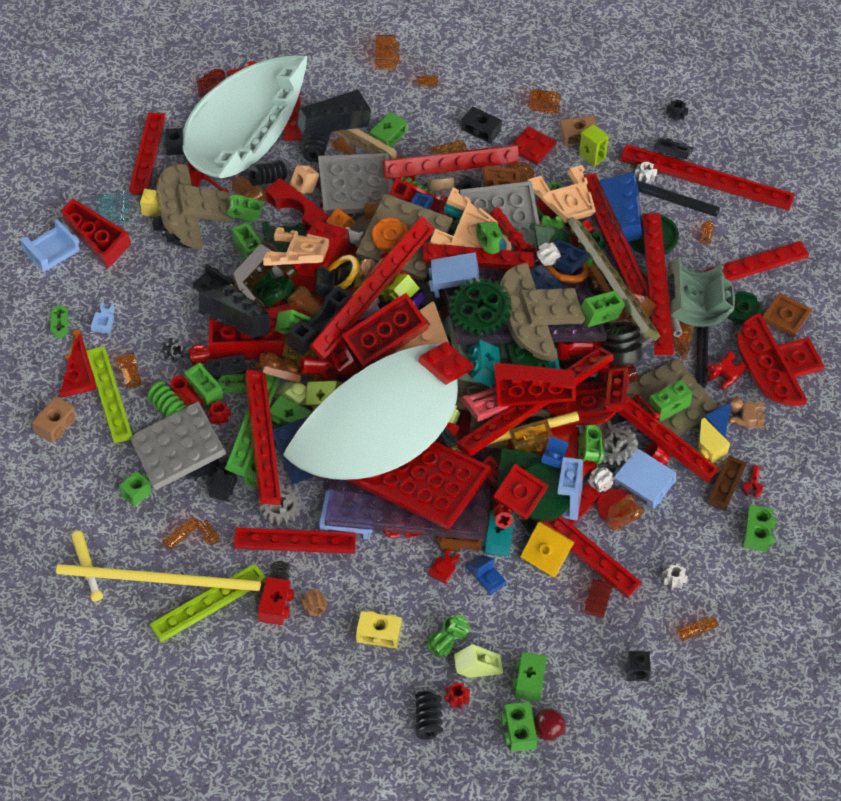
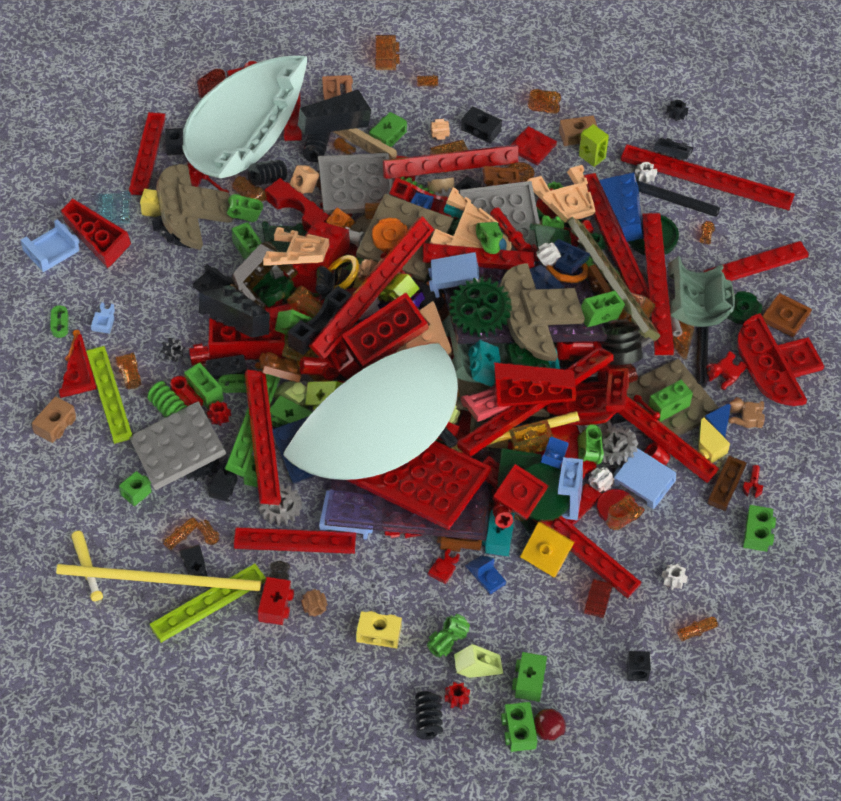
red plate [418,342,473,385] -> none
none -> black piece [179,544,208,577]
none -> nougat plate [322,75,353,100]
none -> light nougat gear [431,119,450,140]

